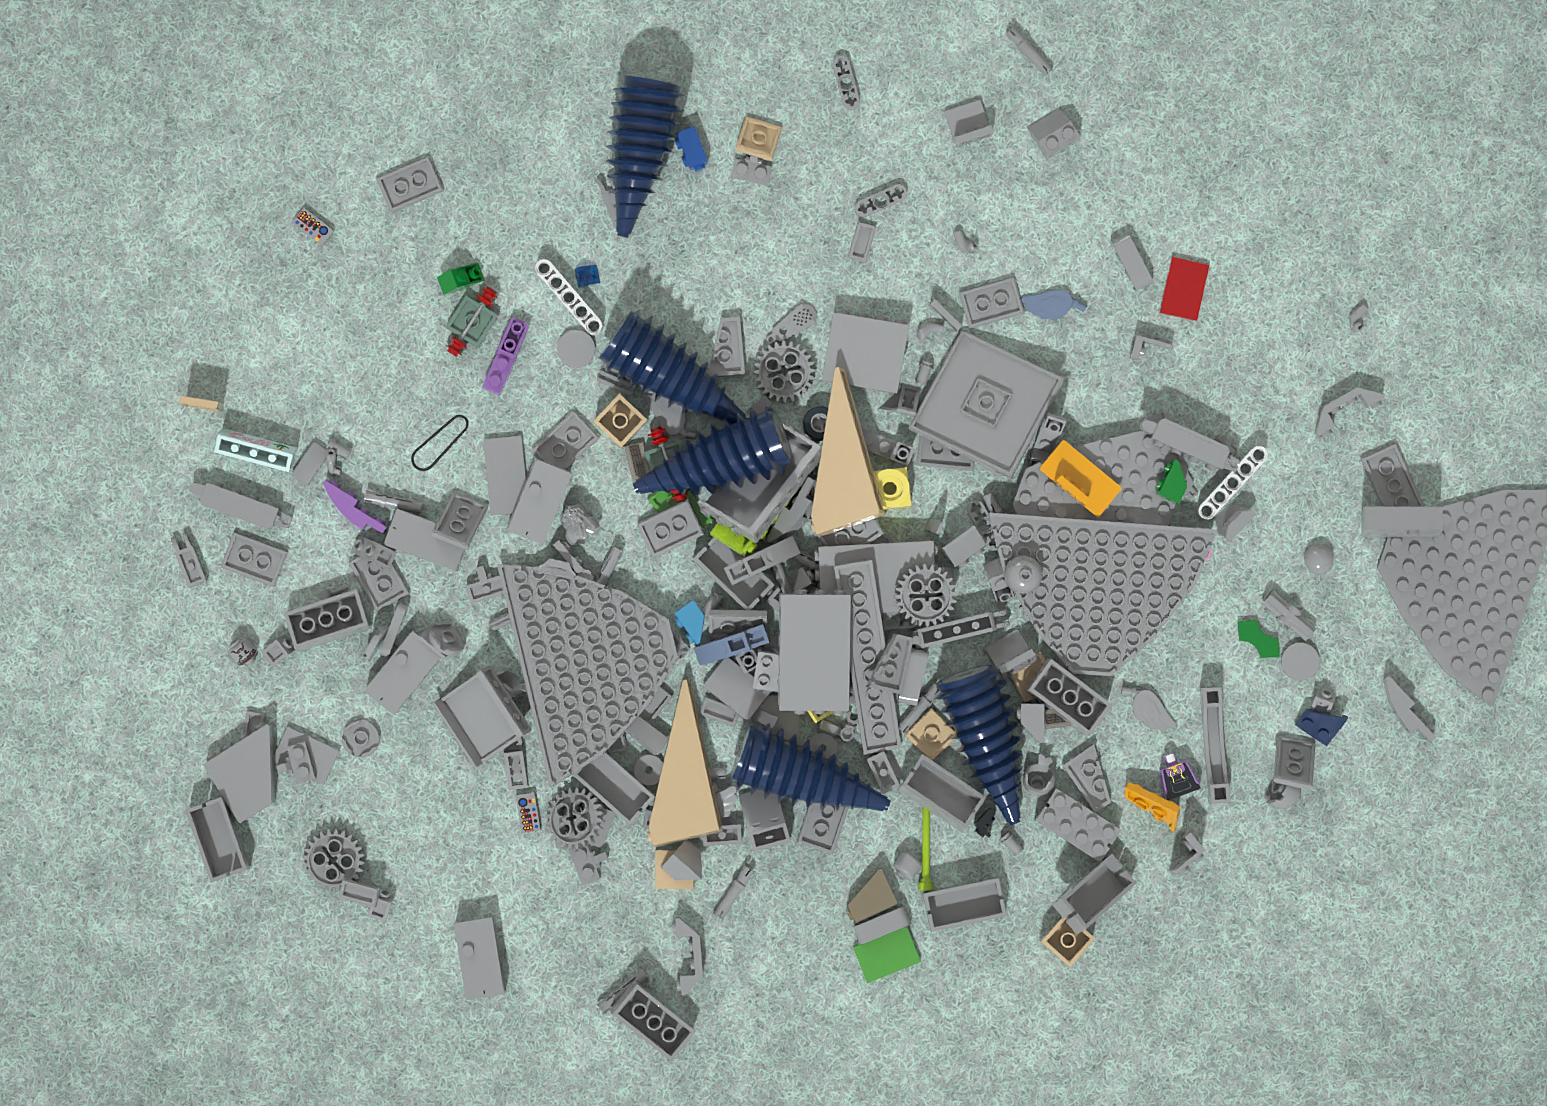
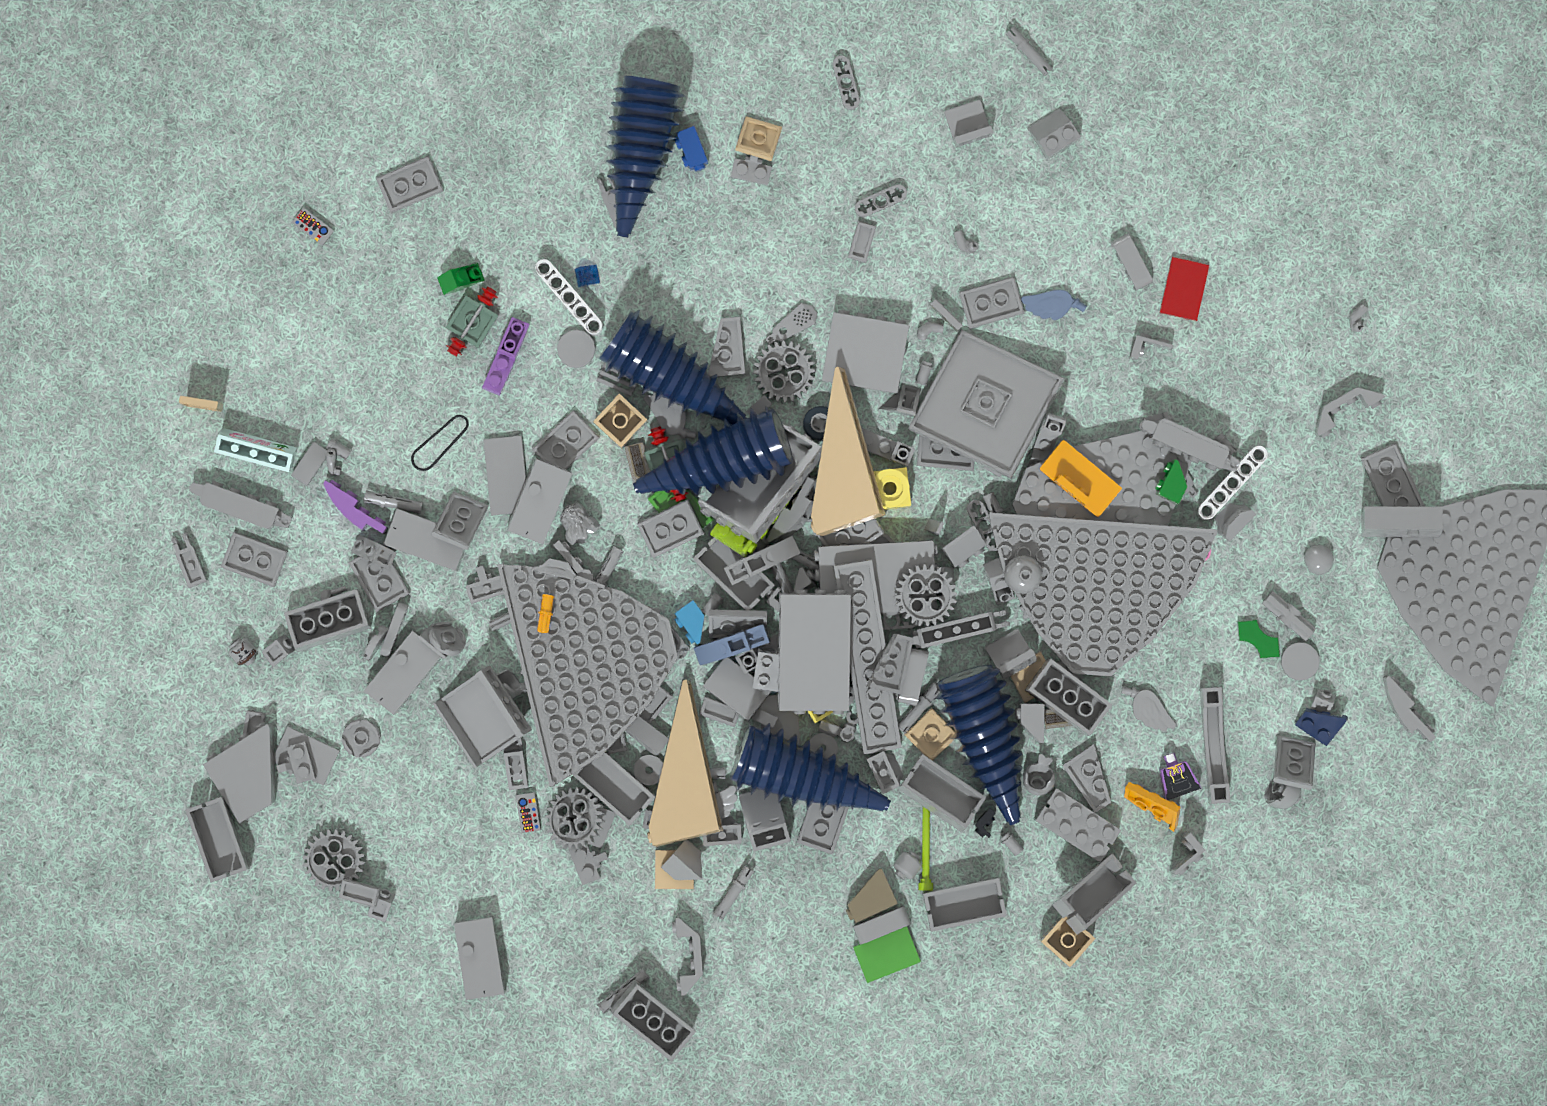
none -> light orange axle [537,594,554,633]

